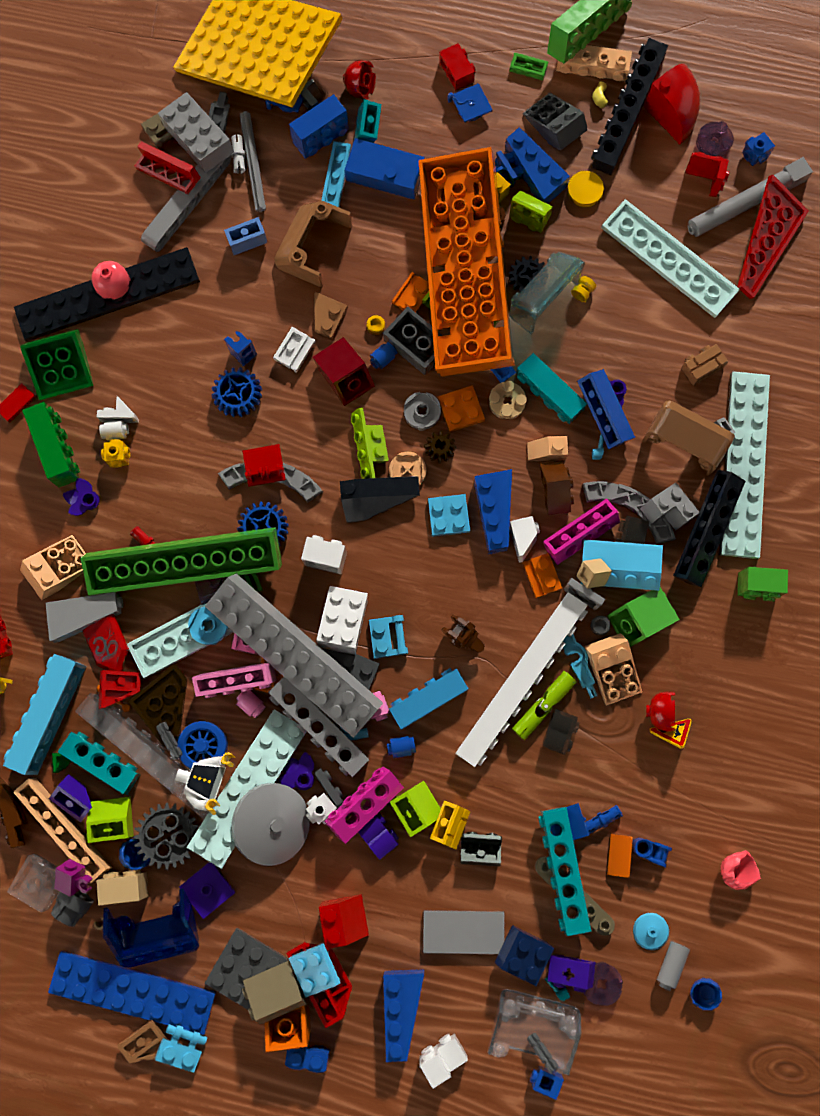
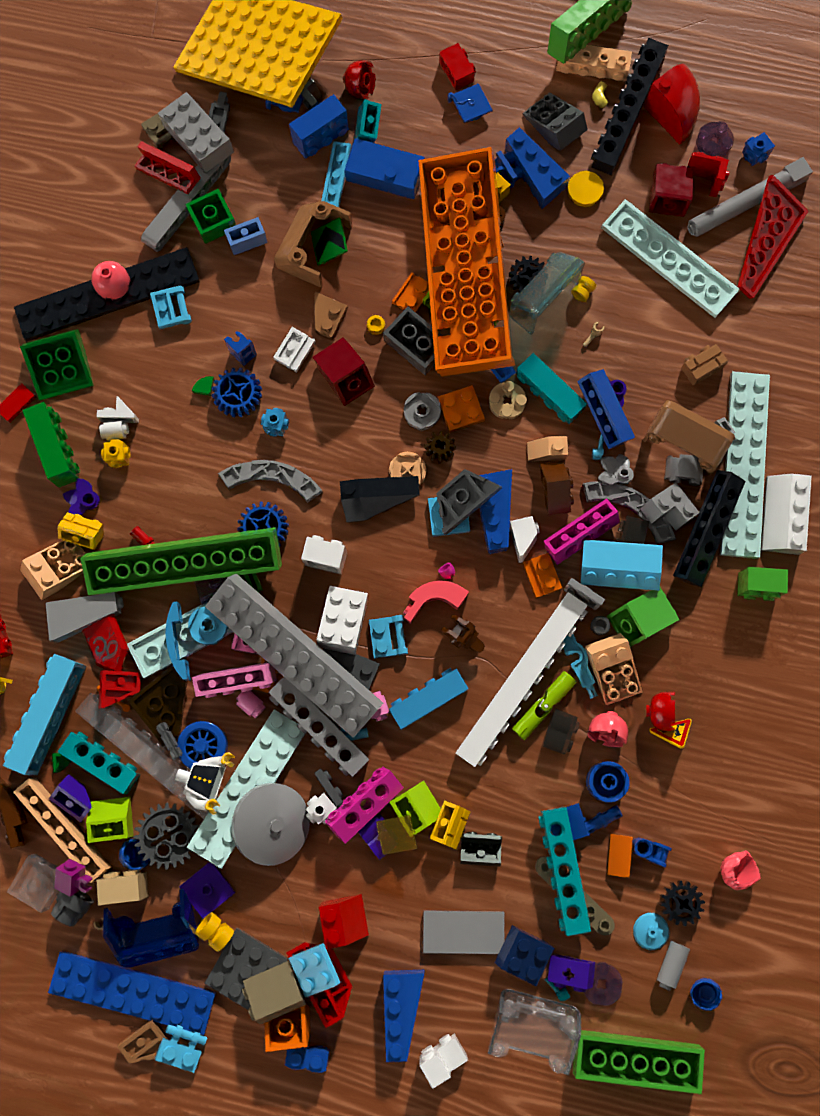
white pin [231,135,245,174] -> none
light grey axle [240,111,266,212] -> none
red hinge [242,444,286,487] -> none
dark purple plate [279,753,314,790] -> none
lime bracket [351,408,389,479] -> none
blue brick [369,342,397,370] -> none
blue brick [387,736,416,759] -> none
bright green tile [509,53,549,80] -> none
lime slope [509,191,553,232] -> none
dark grey axle [527,1033,559,1073] -> none
blue brick [530,1065,564,1100] -> none
tan panel [576,558,612,589] -> none
none -> yellow brick [57,512,104,550]
none -> medium azure plate [150,286,192,329]
none -> dark azure slope [166,601,191,681]
none -> green brick [185,189,236,244]
none -> green tile [192,376,215,396]
none -> yellow wheel [195,912,234,952]
none -> dark azure brick [261,408,289,437]
none -> green piece [311,217,348,266]
none -> clear yellow piece [376,815,417,855]
none -> coral arch [403,581,469,624]
none -> dark grey wing [436,469,502,535]
none -> dark pink hinge [438,563,455,580]
none -> bright green brick [573,1029,705,1094]
none -> tan hand [583,322,604,347]
none -> blue brick [586,761,630,802]
none -> coral cylinder [587,711,628,747]
none -> light grey plate [598,454,634,485]
none -> dark red slope [648,163,693,217]
none -> black gear [659,880,705,926]
none -> light grey cylinder [664,454,703,486]
none -> white slope [761,474,812,555]

